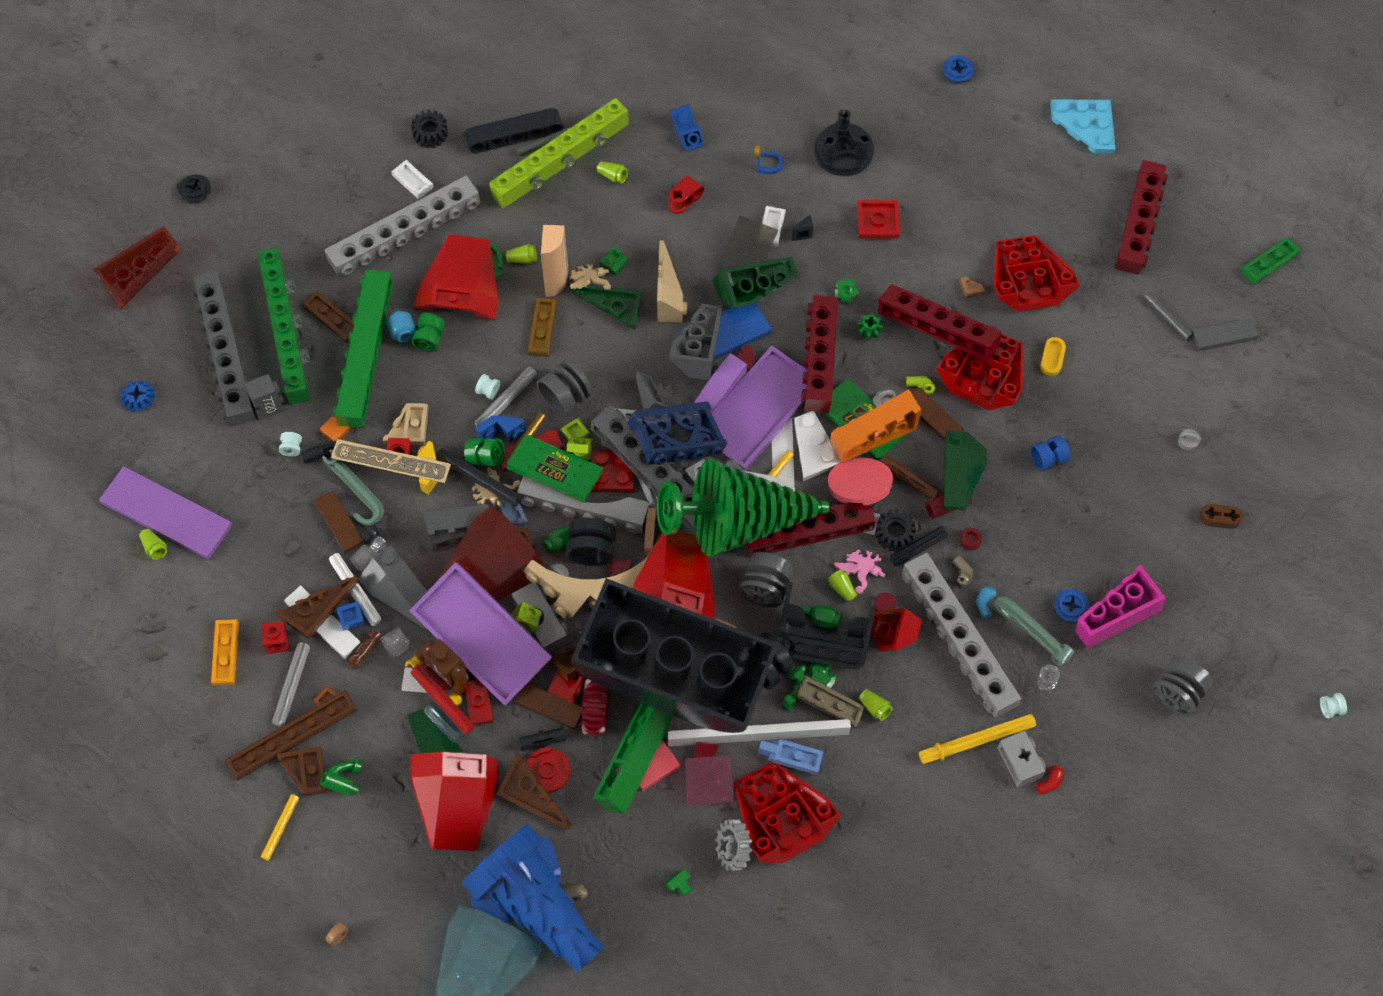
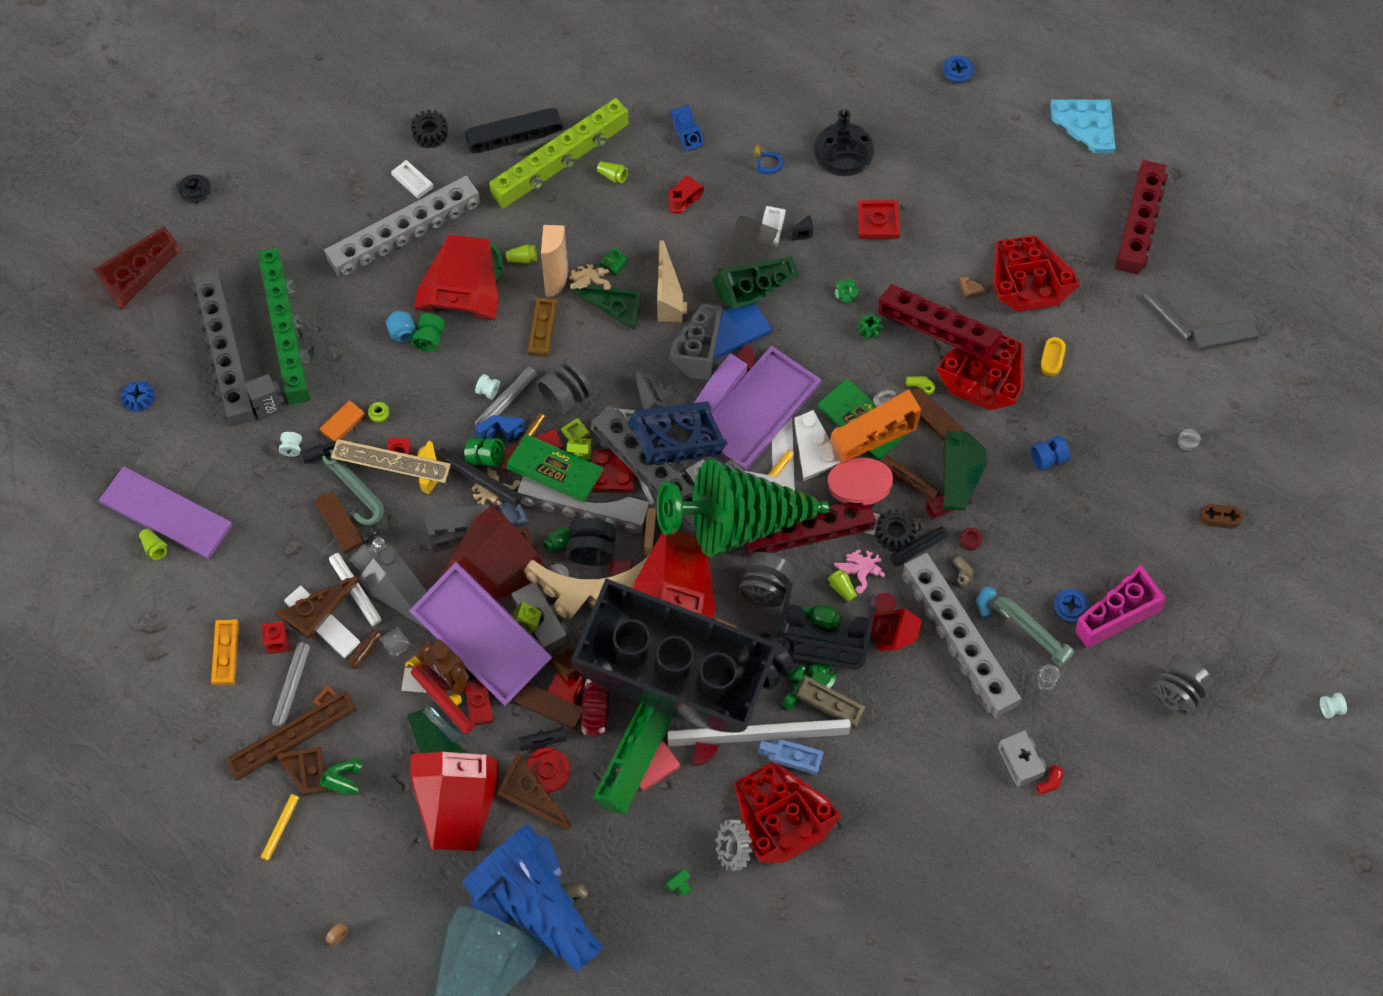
reddish brown tile [302,291,354,343] -> none
green piece [333,270,393,428] -> none
blue tile [336,601,365,631] -> none
tan wing [383,403,429,445] -> none
clear pink plate [684,756,734,806] -> none
dark red brick [801,295,838,413] -> none
lime cone [859,689,893,721] -> none
yellow axle [919,714,1036,764] -> none
green tile [1240,237,1301,285] -> none
none -> lime plate [368,402,390,423]

